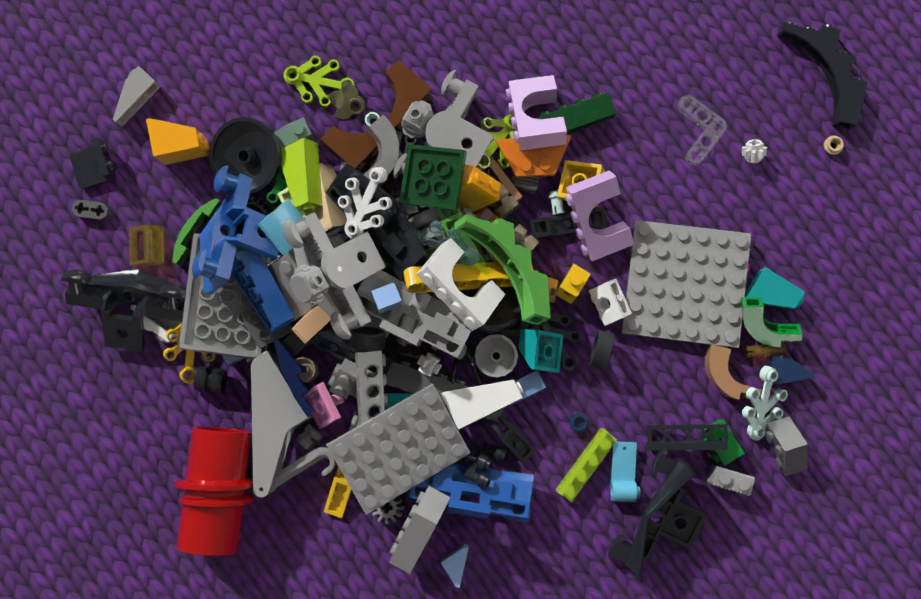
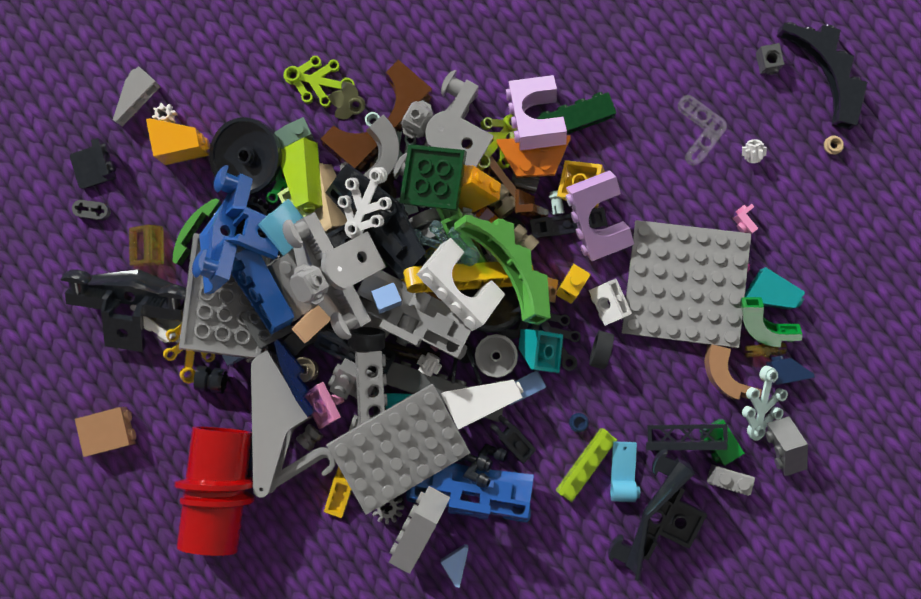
none -> medium nougat brick [75,407,136,457]
none -> white gear [152,103,178,123]
none -> reddish brown panel [515,189,548,219]
none -> bright pink bracket [733,204,758,234]
none -> dark grey brick [756,43,784,75]

